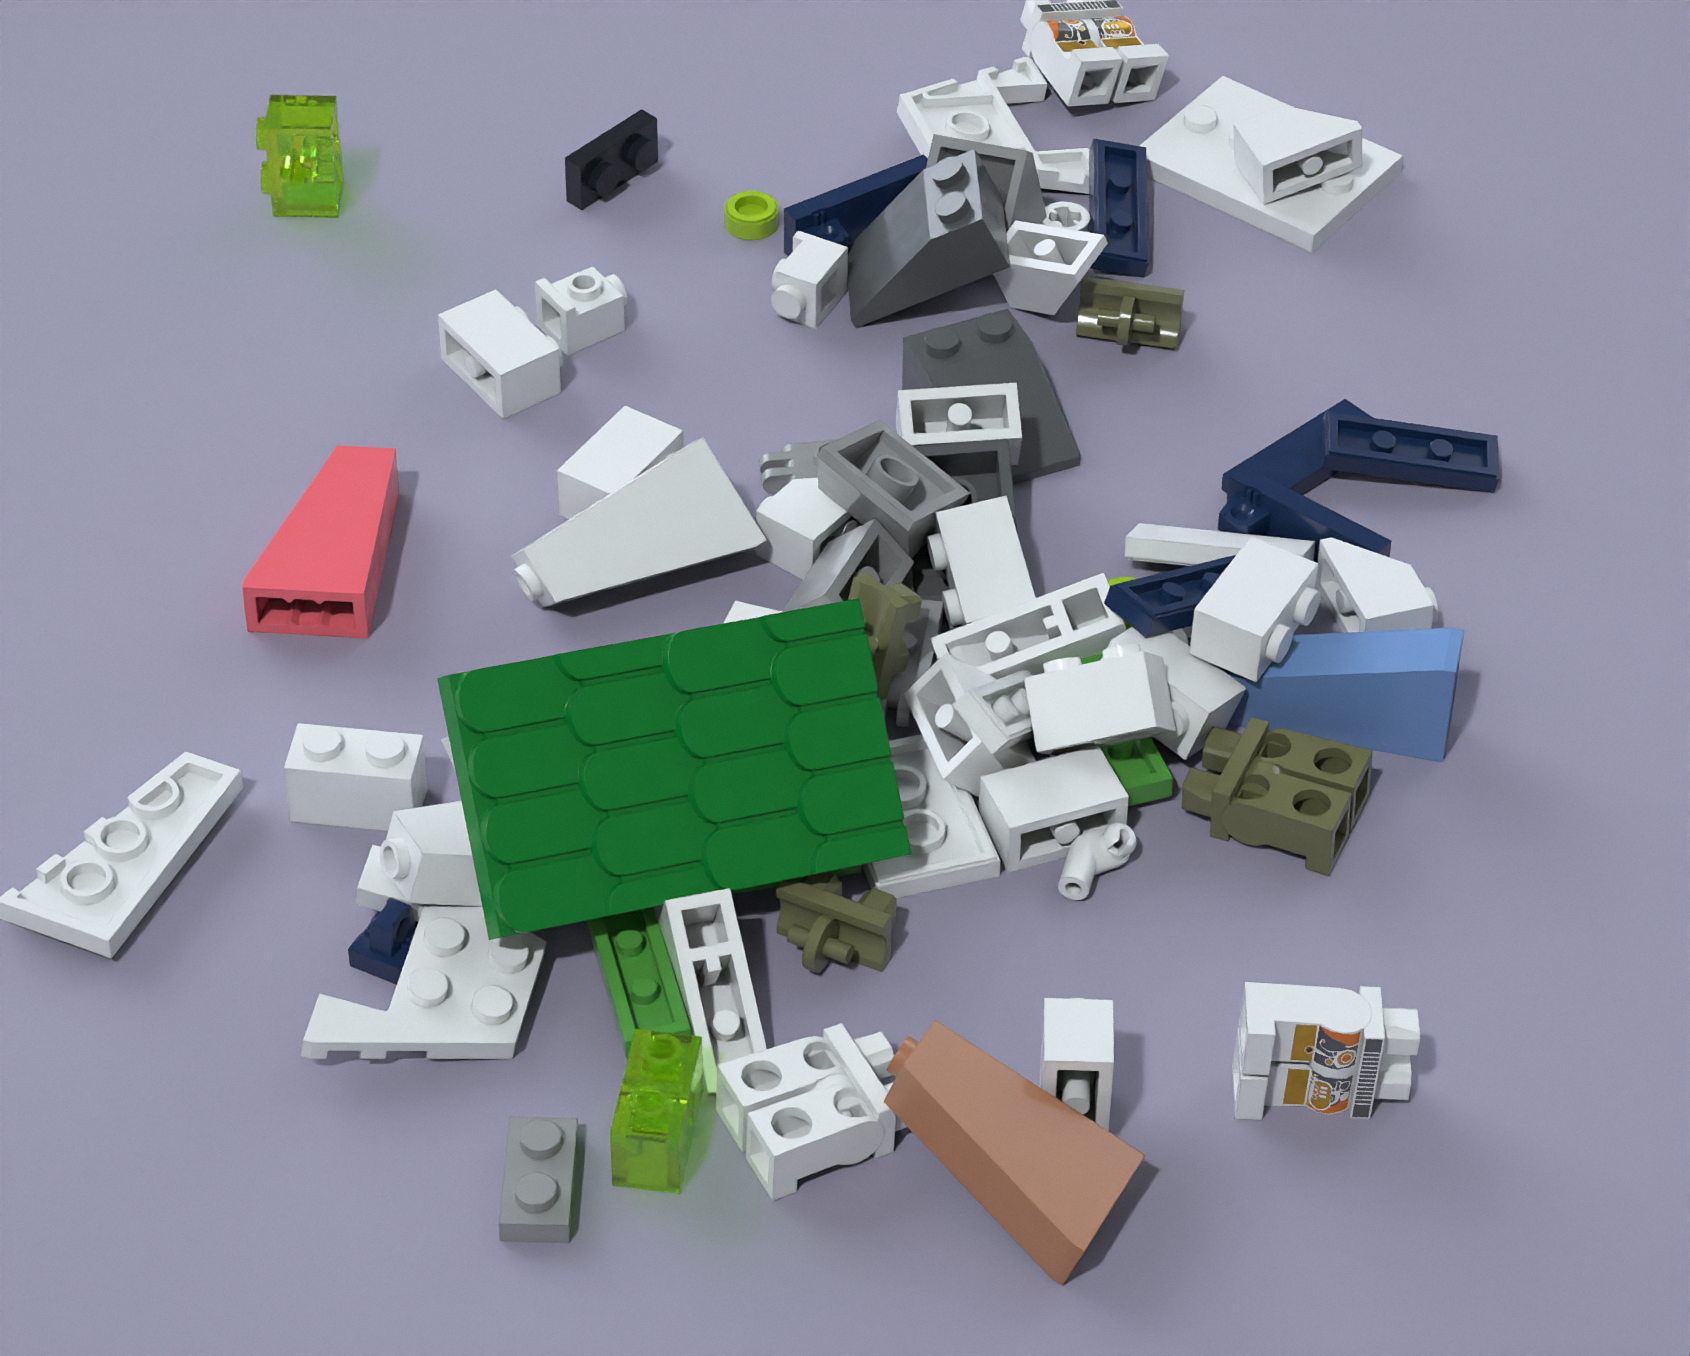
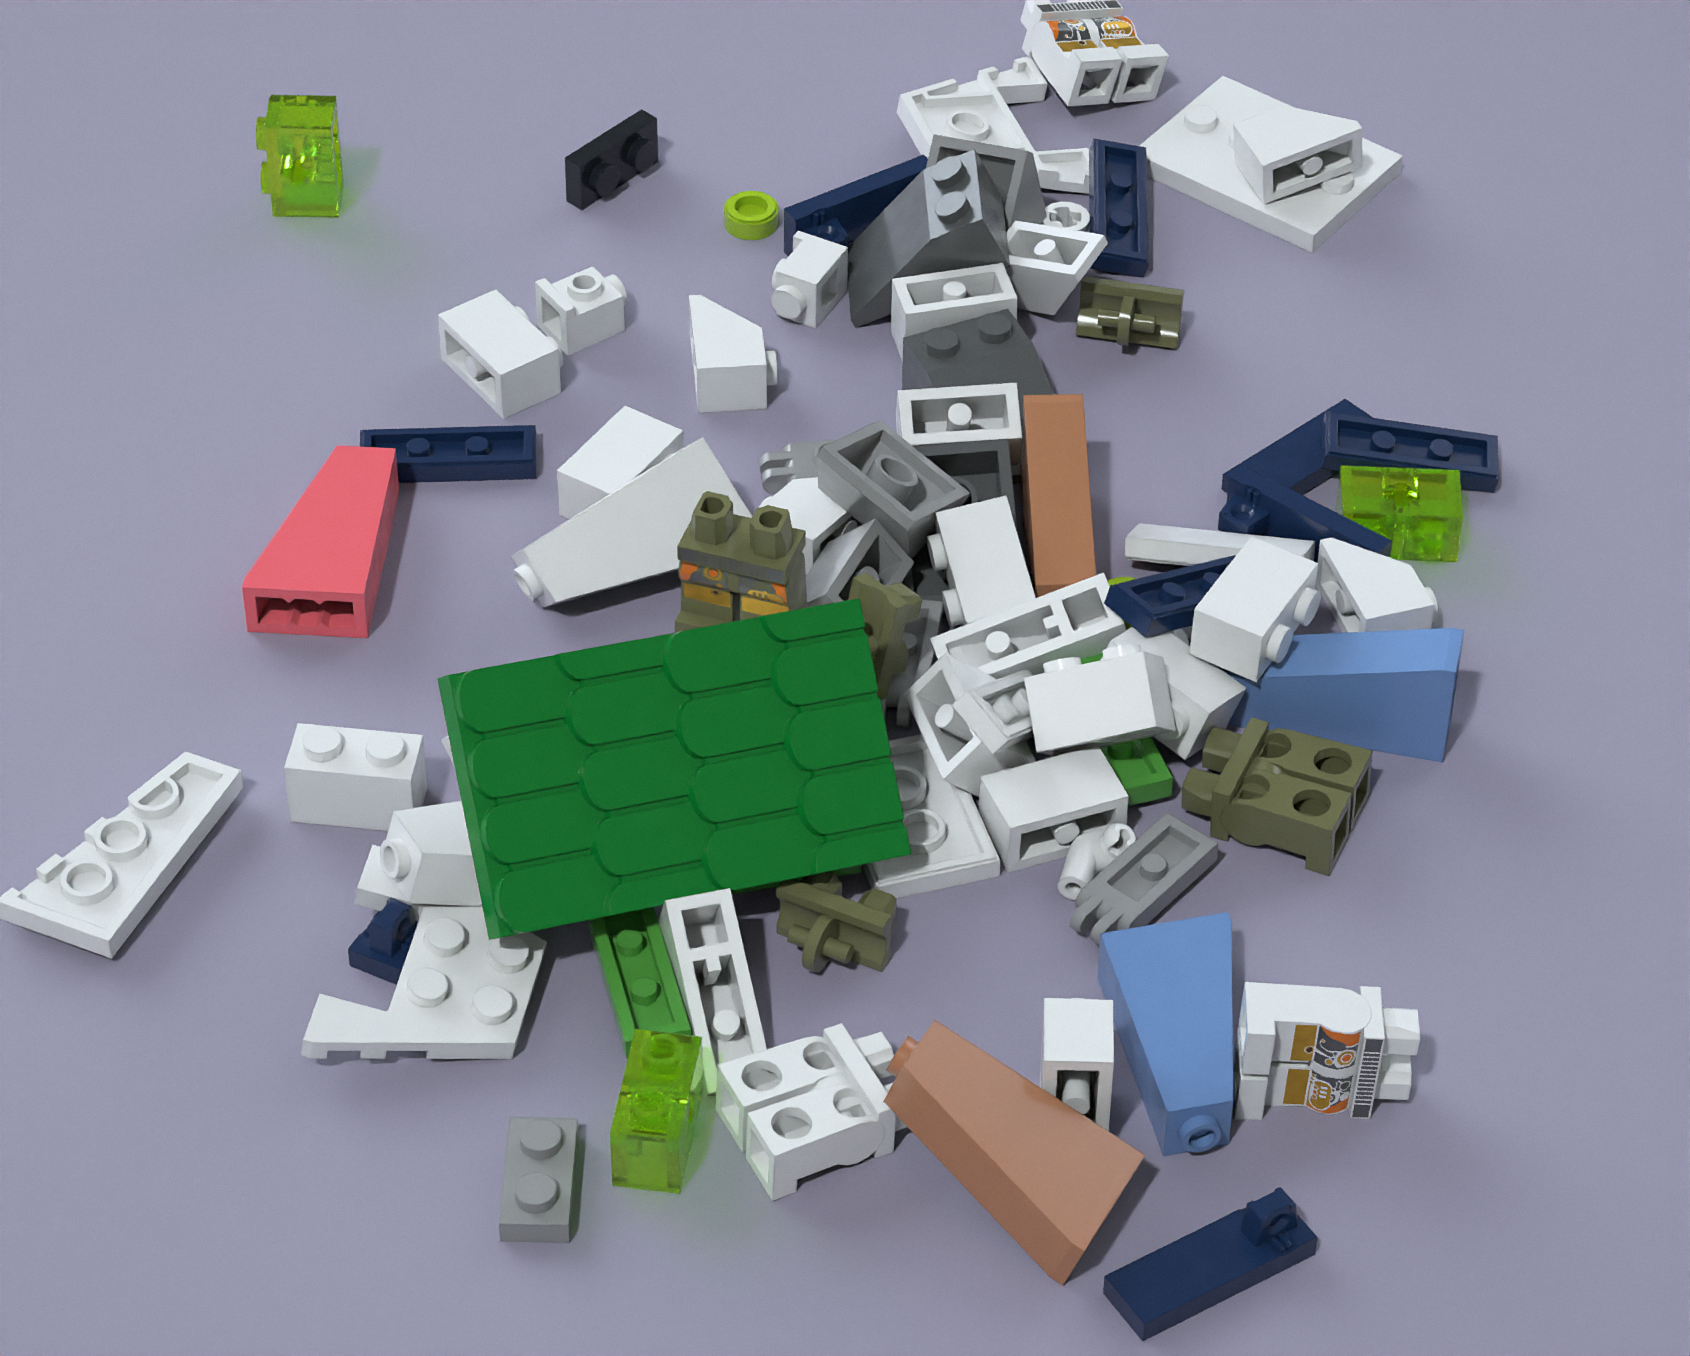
none -> dark blue tile [360,425,536,483]
none -> olive hips [675,491,807,633]
none -> white slope [689,295,777,413]
none -> white brick [891,263,1018,362]
none -> nougat slope [1019,394,1096,598]
none -> light grey hinge [1069,813,1218,945]
none -> medium blue slope [1097,912,1233,1156]
none -> dark blue hinge [1103,1187,1318,1342]
none -> clear neon green brick [1335,465,1463,562]

